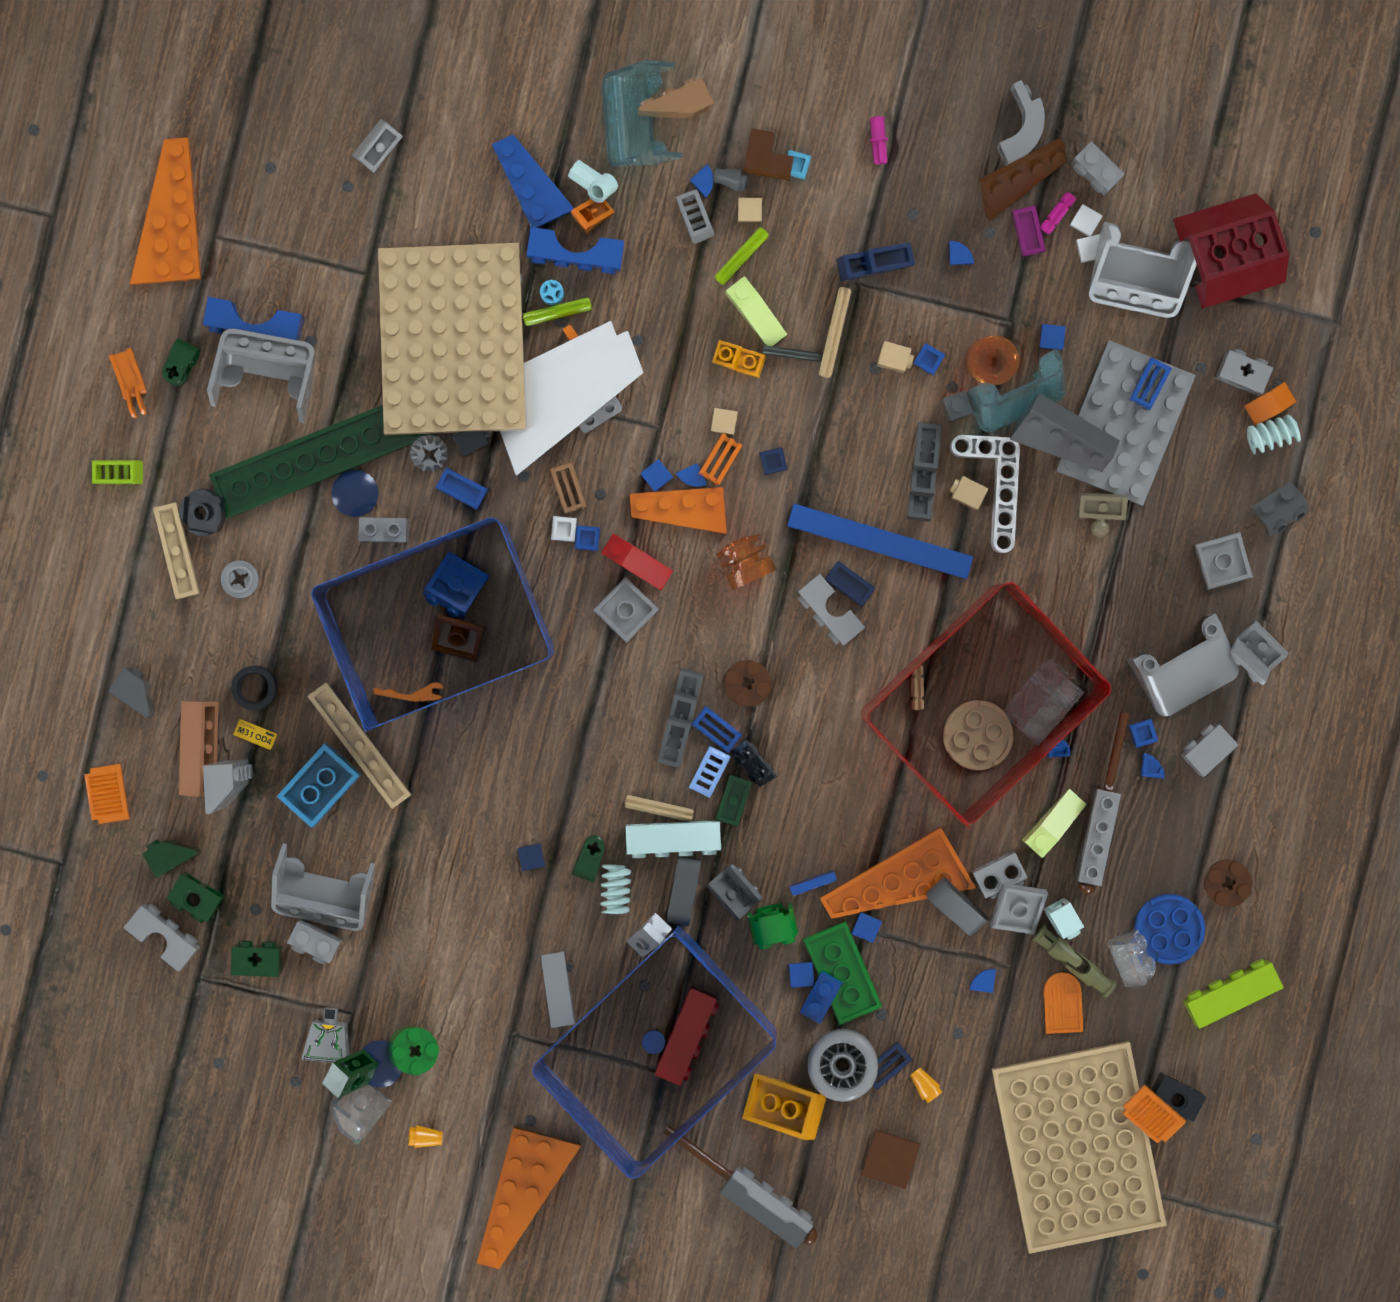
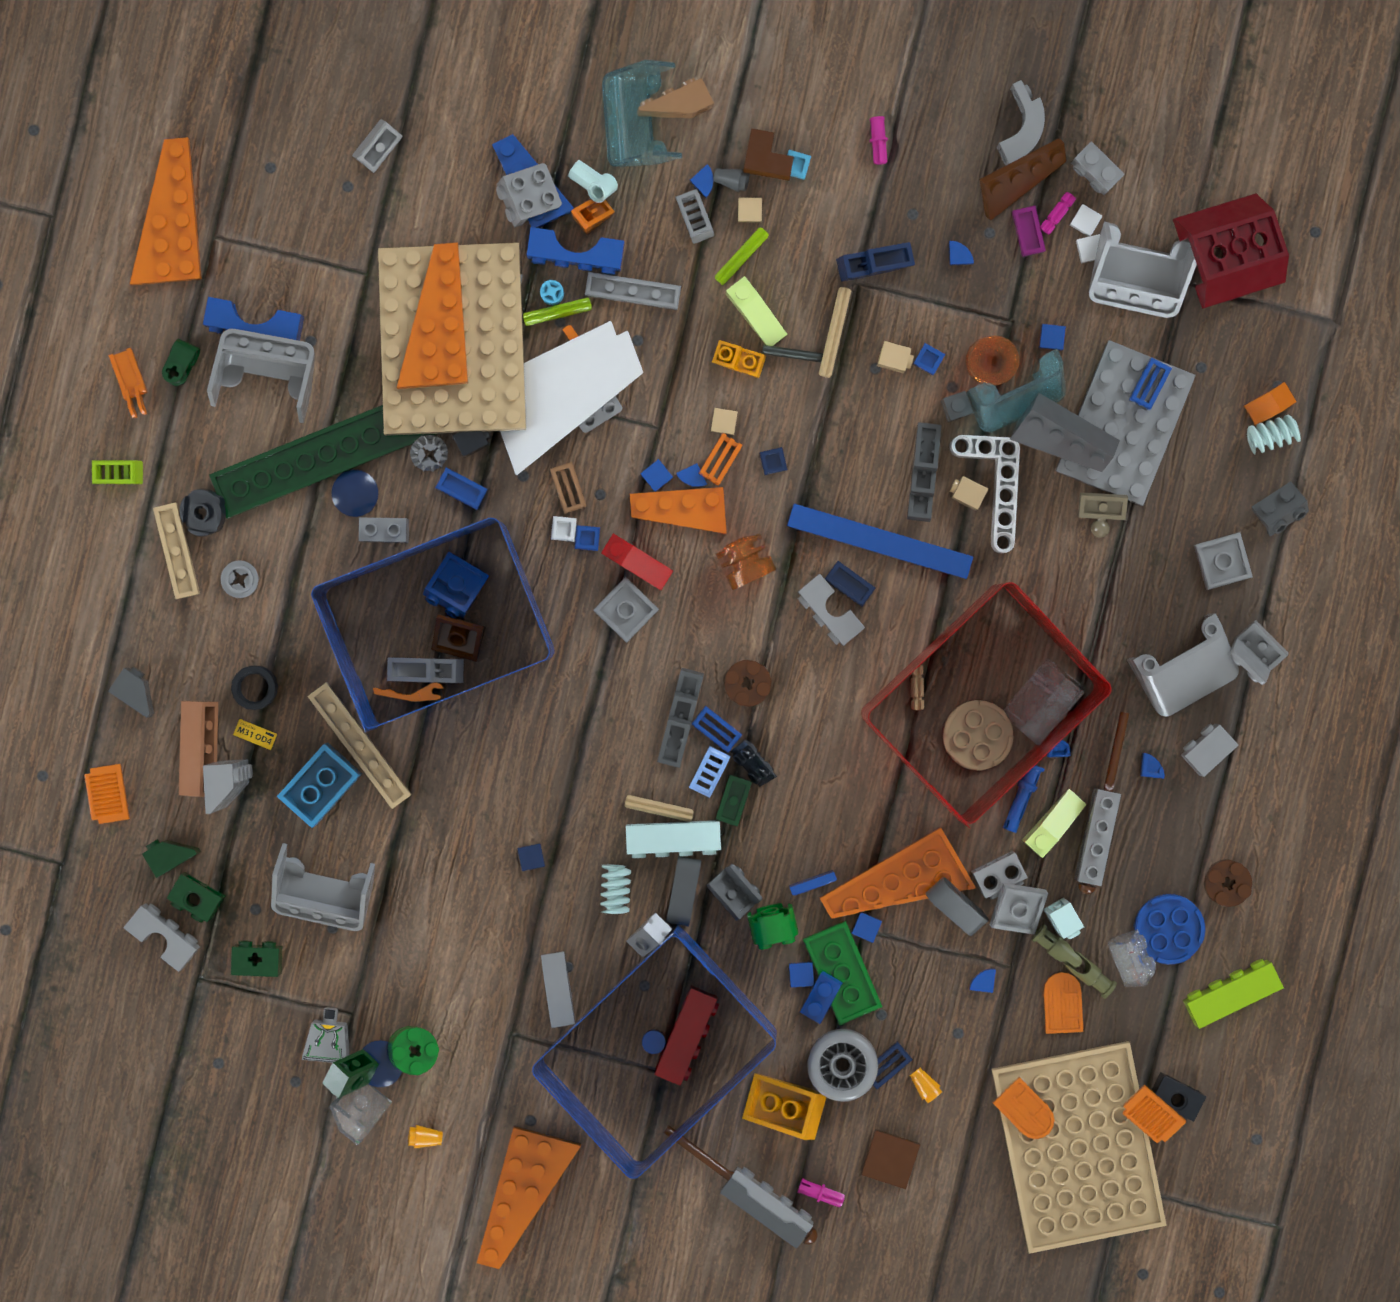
light grey brick [287,919,343,964] -> none
dark green piece [571,835,605,883] -> none
blue tile [1128,719,1158,748] -> none
light grey brick [1215,349,1273,396] -> none
none -> light grey slope [387,657,464,683]
none -> orange wing [397,242,468,389]
none -> light grey bracket [496,163,562,228]
none -> light grey tile [585,272,681,310]
none -> dark pink axle [797,1178,845,1207]
none -> orange window [992,1077,1055,1139]
none -> blue pin [1002,765,1045,833]

